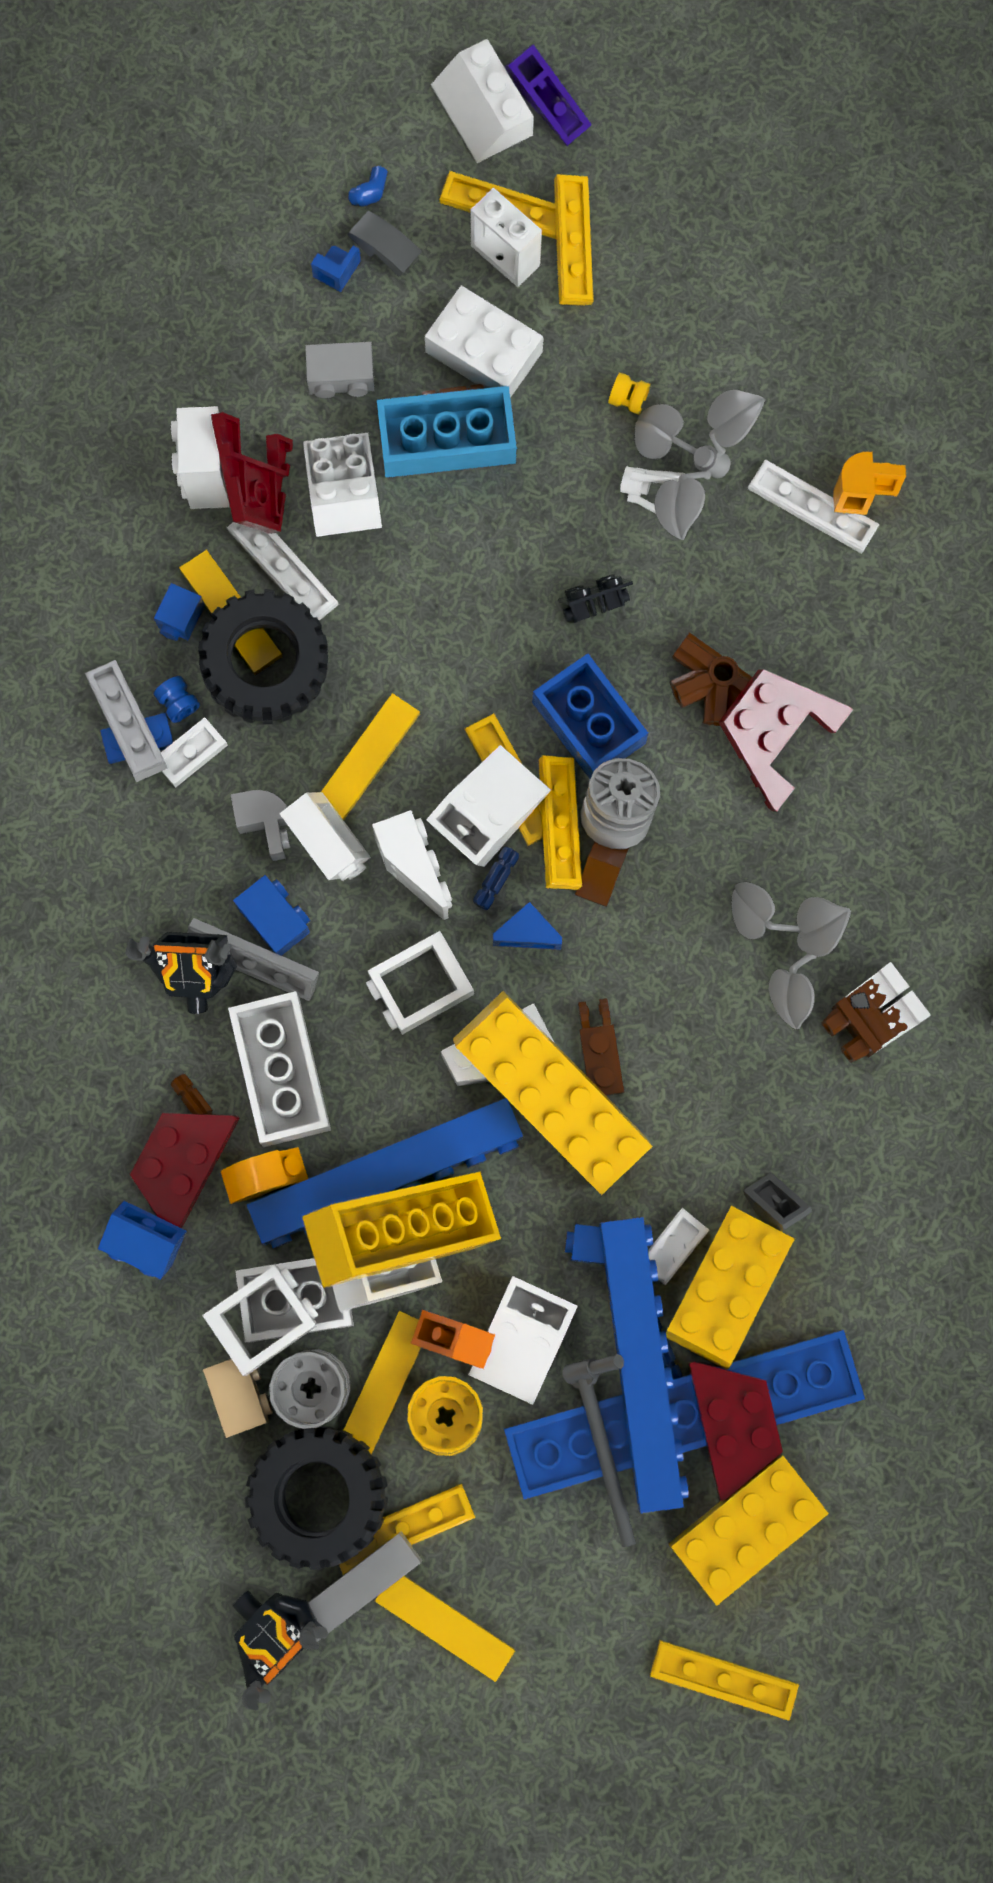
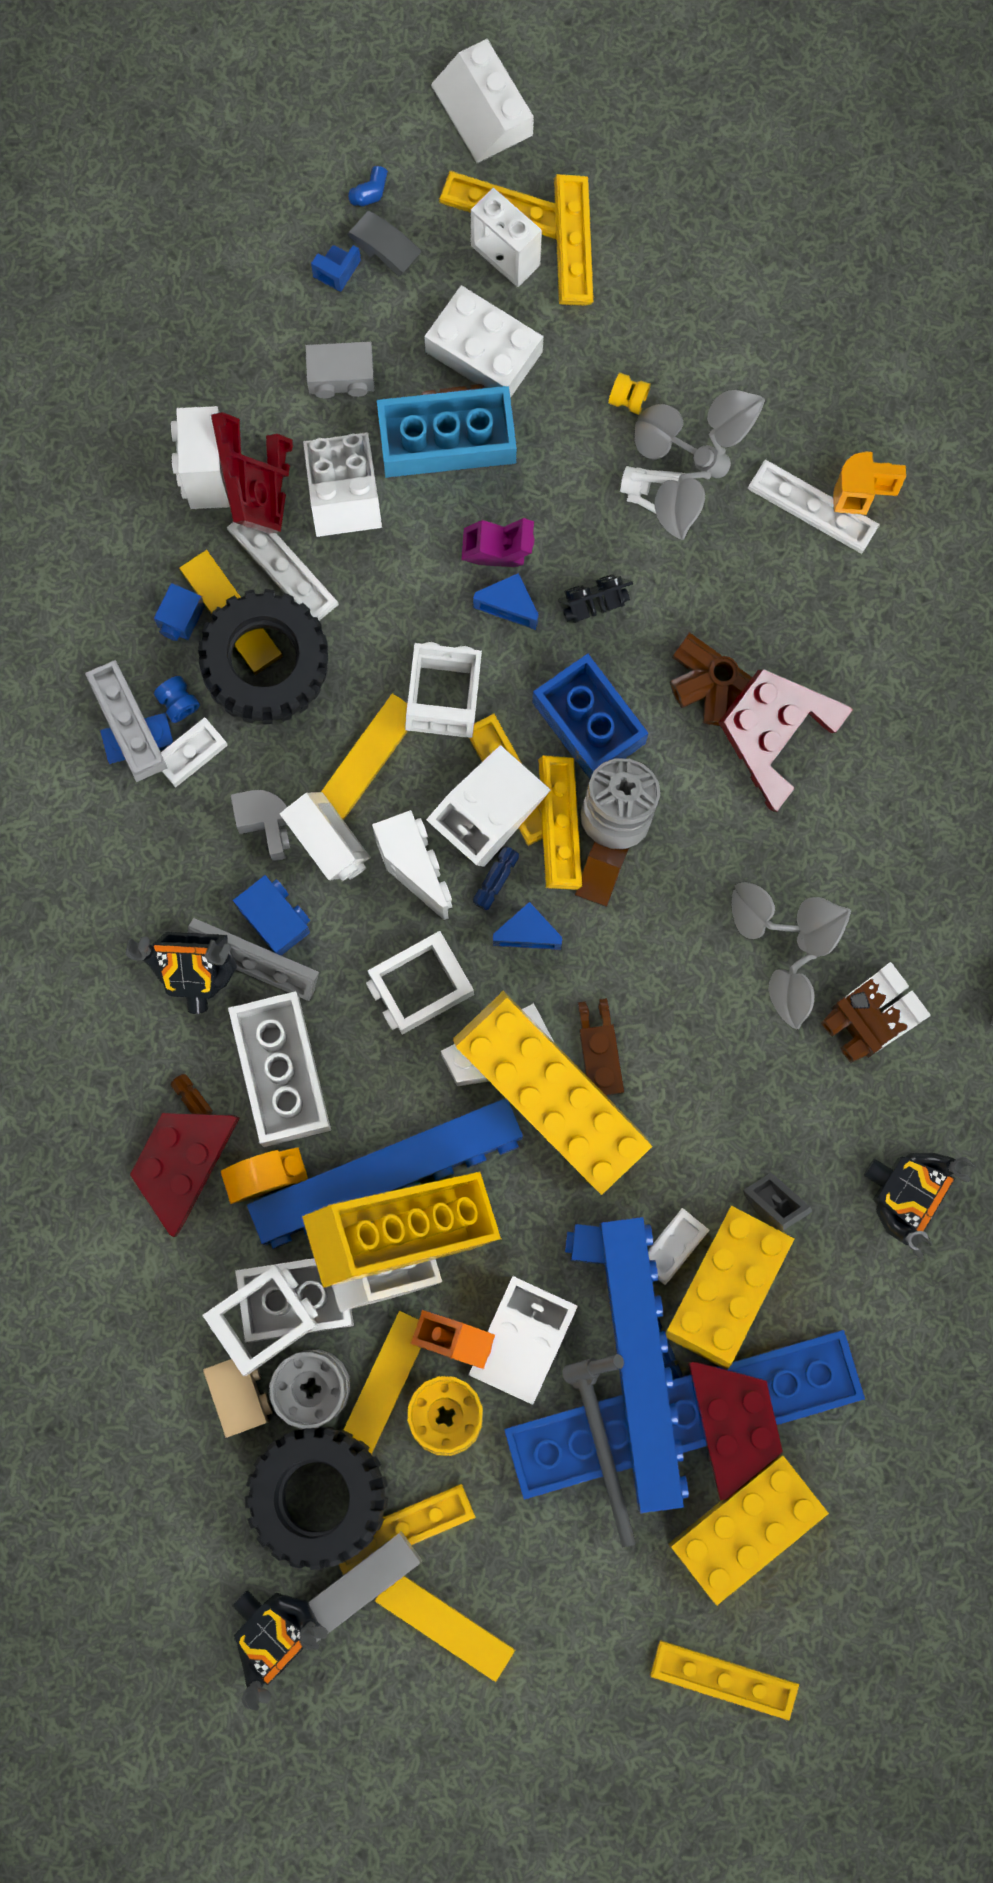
blue brick [98,1201,186,1280] -> none
dark purple slope [504,44,592,146] -> none
none -> white window [405,642,482,738]
none -> magenta brick [461,518,535,567]
none -> blue slope [473,573,538,630]
none -> torso [864,1153,976,1257]

